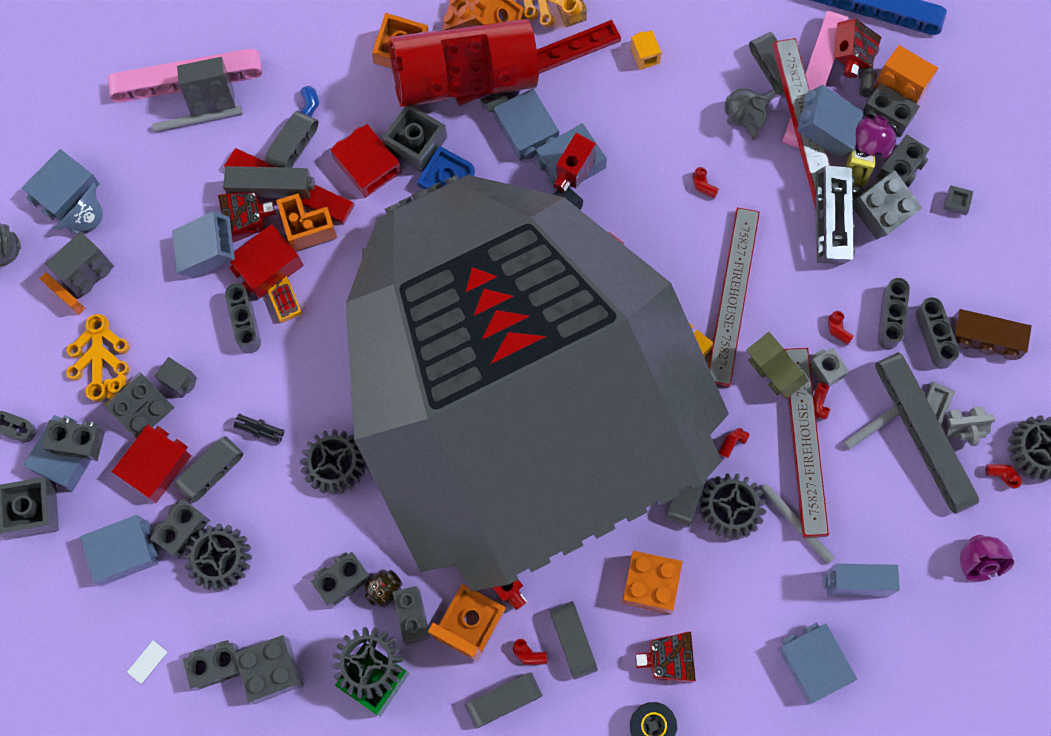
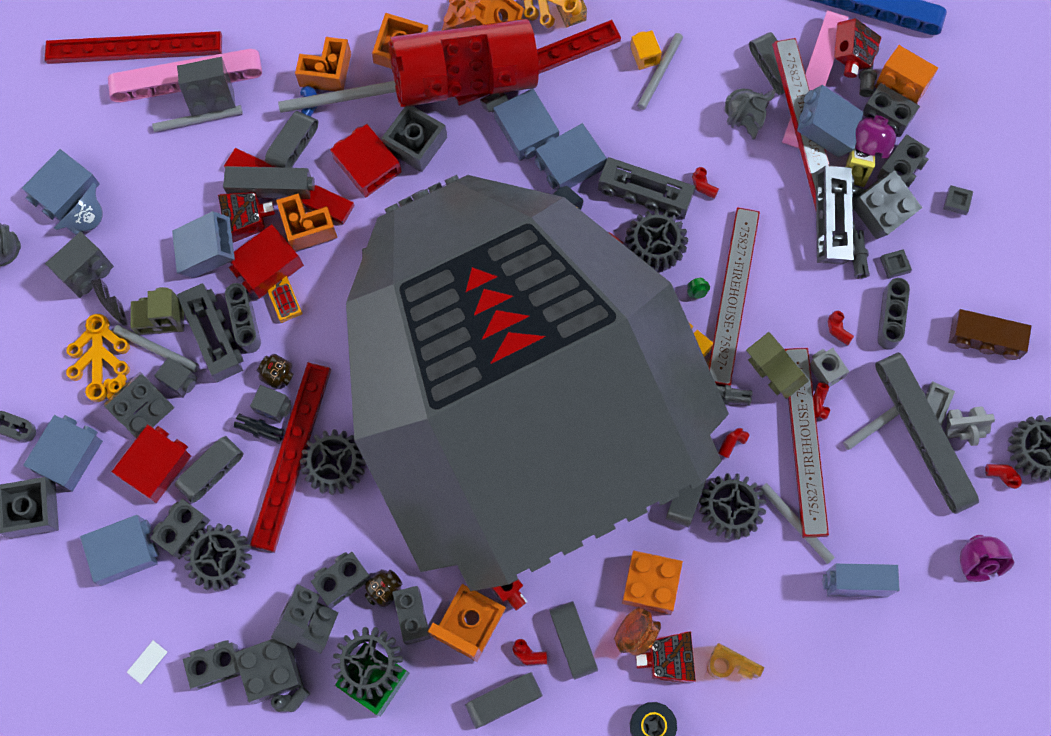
orange tile [39,272,86,315] -> none
dark grey brick [42,418,105,461] -> none
blue plate [417,146,475,191] -> none
red torso [553,133,596,193] -> none
sand blue brick [778,622,858,705] -> none
dark grey beam [916,297,960,369] -> none
none -> red tile [45,31,222,64]
none -> clear smoke slope [91,278,128,326]
none -> light grey bar [113,325,199,373]
none -> olive brick [131,287,184,335]
none -> dark grey brick [177,283,244,382]
none -> red tile [250,362,331,553]
none -> dark grey brick [250,385,291,423]
none -> dark brown head [257,354,294,389]
none -> dark grey brick [271,584,339,654]
none -> dark grey arm [271,686,310,712]
none -> light grey piece [278,81,396,113]
none -> orange brick [295,37,351,91]
none -> dark grey brick [598,157,695,219]
none -> clear orange hat [614,607,661,656]
none -> dark grey gear [625,209,688,271]
none -> light grey bar [637,33,683,110]
none -> green plate [687,278,710,299]
none -> clear yellow plate [707,643,765,680]
none -> dark grey pin [717,385,752,406]
none -> dark grey pin [853,230,870,279]
none -> dark grey tile [880,249,912,279]

